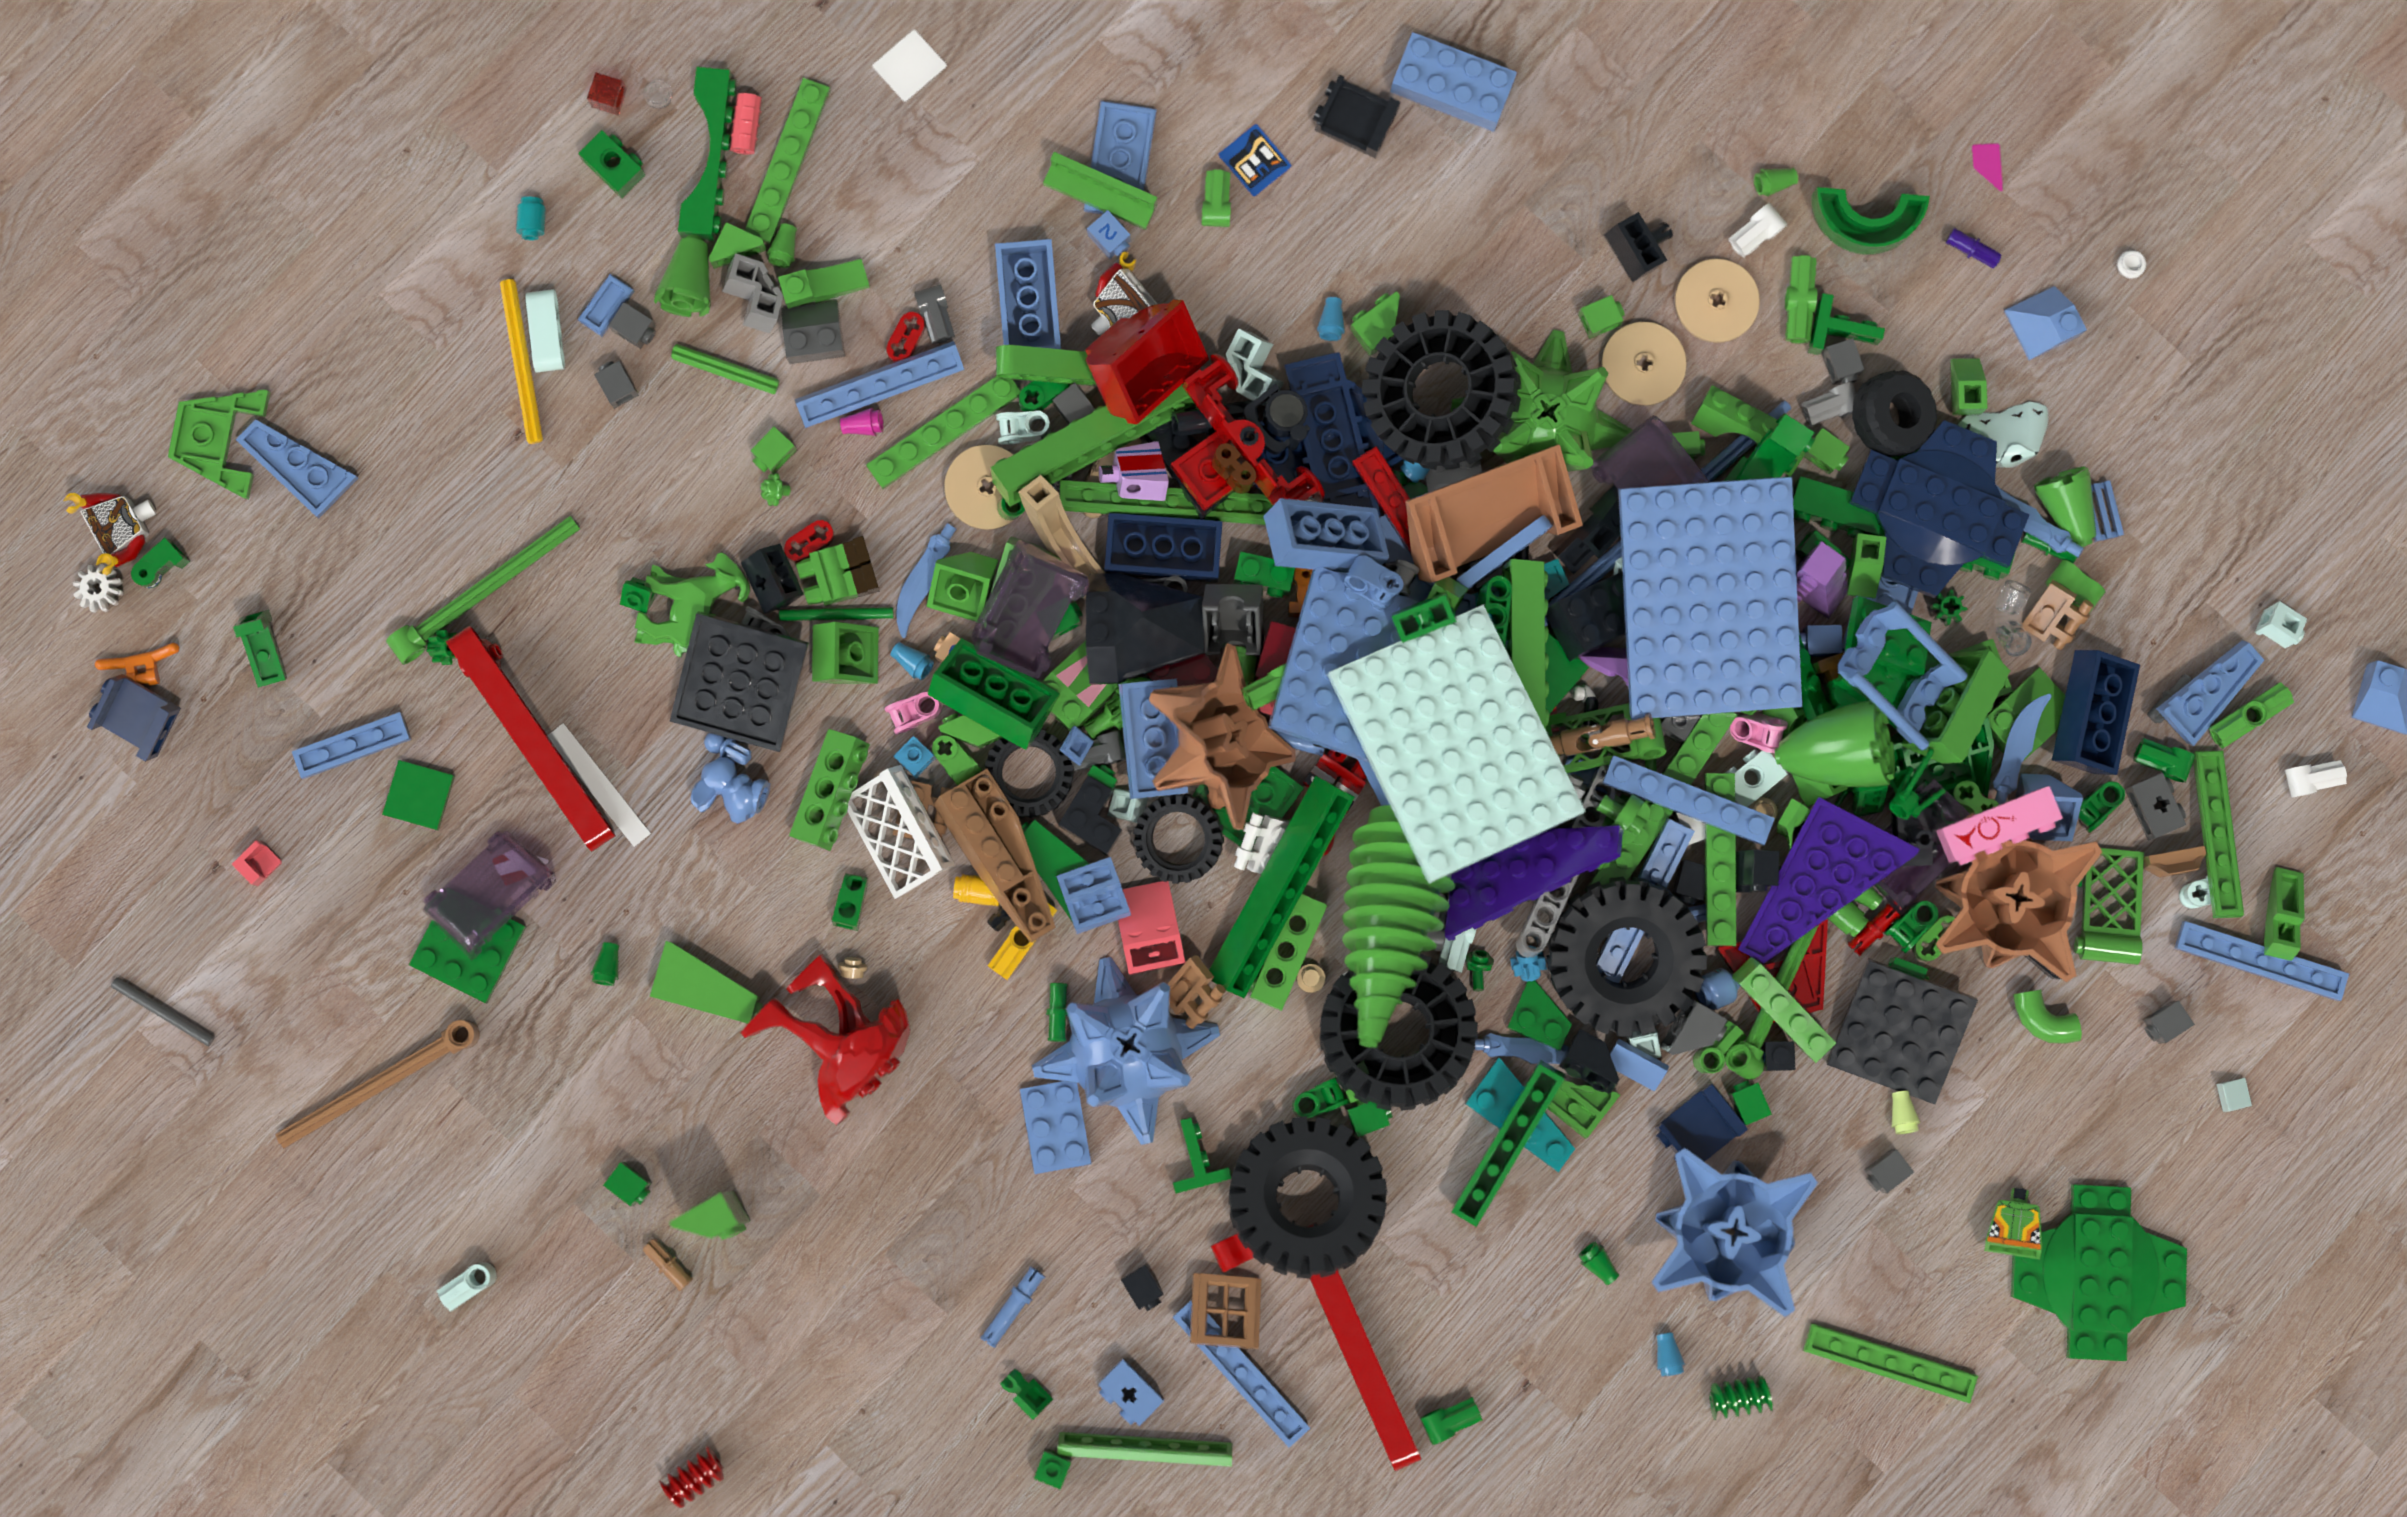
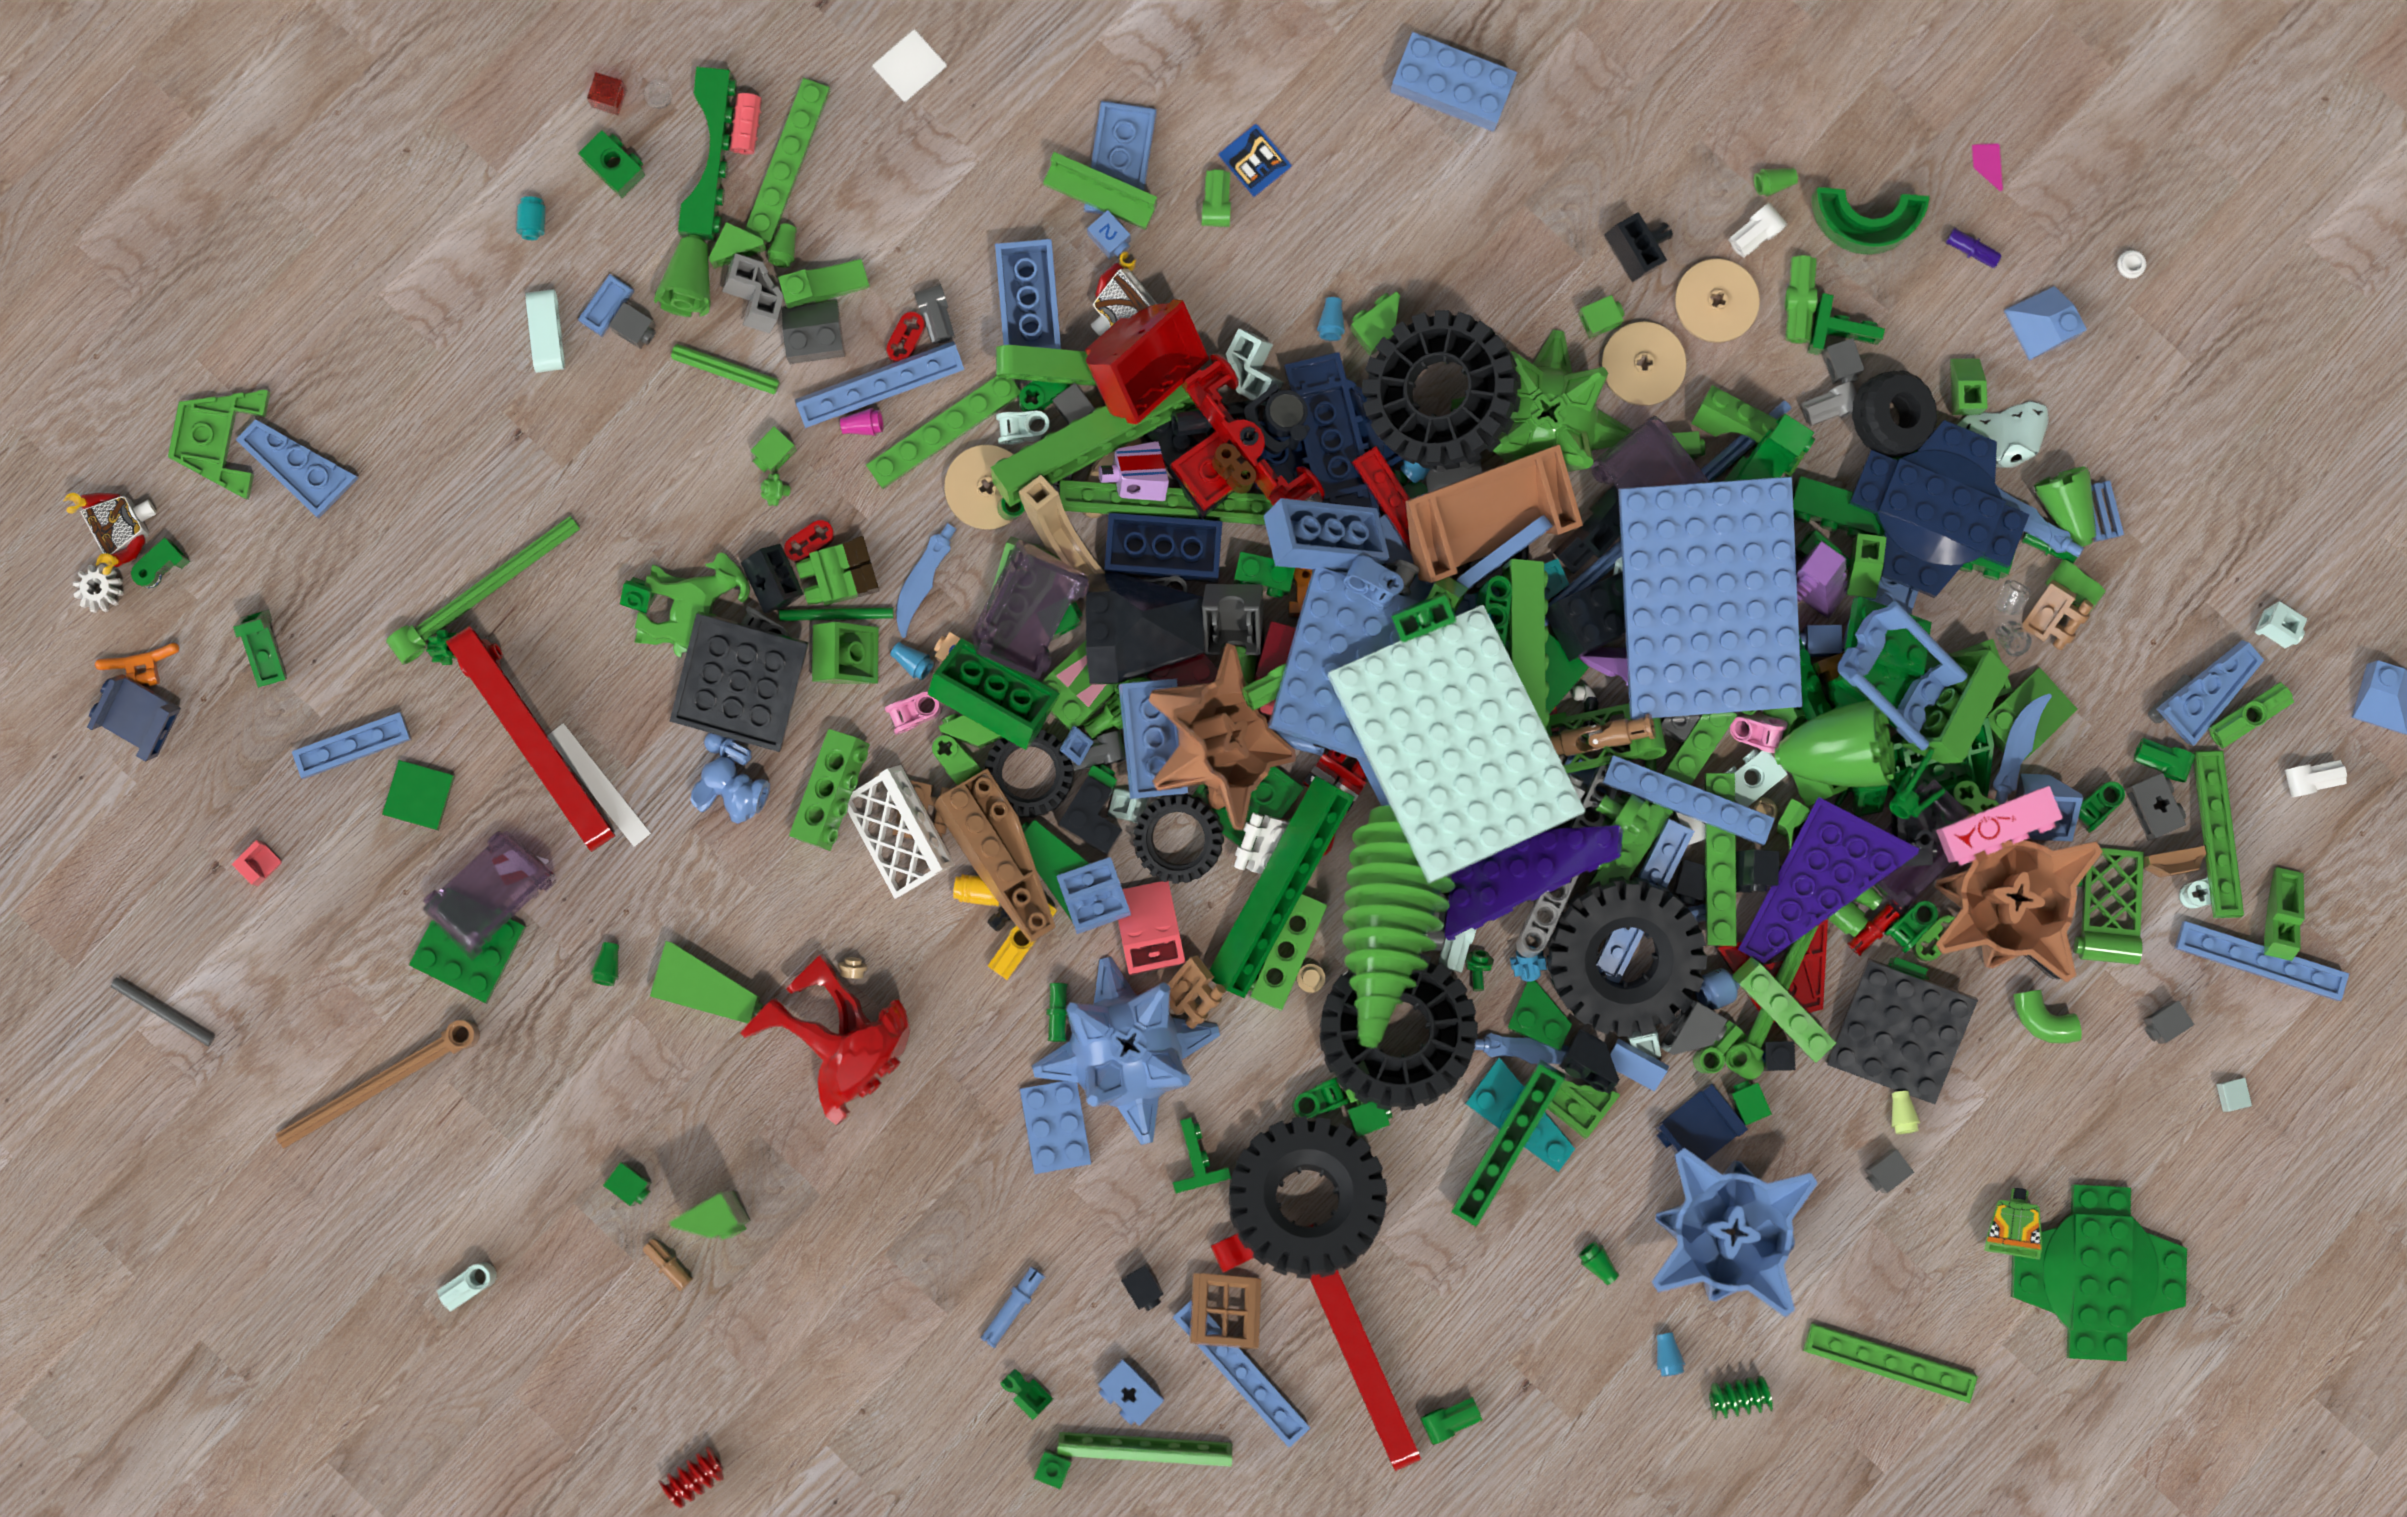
yellow axle [500,279,543,444] -> none
dark grey brick [594,361,639,409] -> none
green leg [832,873,868,931] -> none
dark azure brick [894,736,936,779] -> none
bright green slope [926,552,998,623] -> none
black panel [1313,74,1401,159] -> none
bright green brick [1804,428,1850,475] -> none
green gear [1930,590,1968,626] -> none
dark blue brick [2052,650,2140,775] -> none

